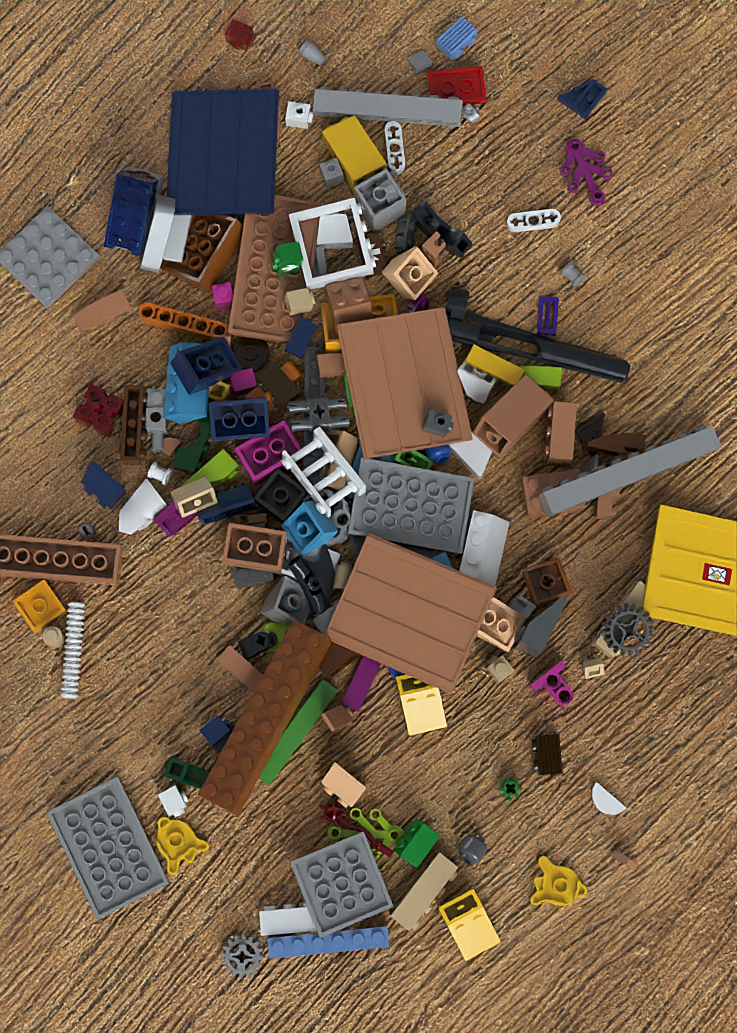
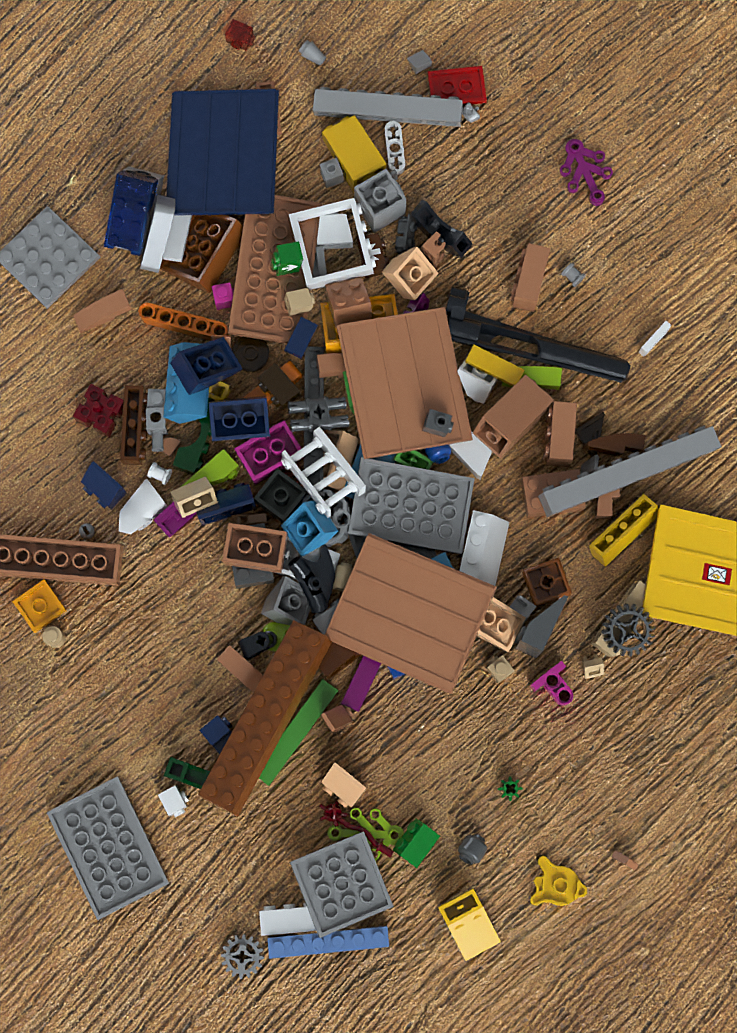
white piece [61,602,85,699] -> none
yellow tile [156,817,210,875] -> none
dark pink brick [228,368,257,396] -> none
white brick [285,101,314,129] -> none
tan brick [390,852,458,931] -> none
yellow slope [396,675,447,736] -> none
medium blue brick [435,16,477,61] -> none
white beam [507,209,561,232] -> none
dark brown brick [531,734,563,776] -> none
dark purple tile [537,296,559,336] -> none
dark blue wing [557,79,608,120] -> none
white tile [592,782,626,815] -> none
none -> nougat brick [510,243,550,312]
none -> yellow brick [589,494,658,567]
none -> white tile [638,321,671,357]

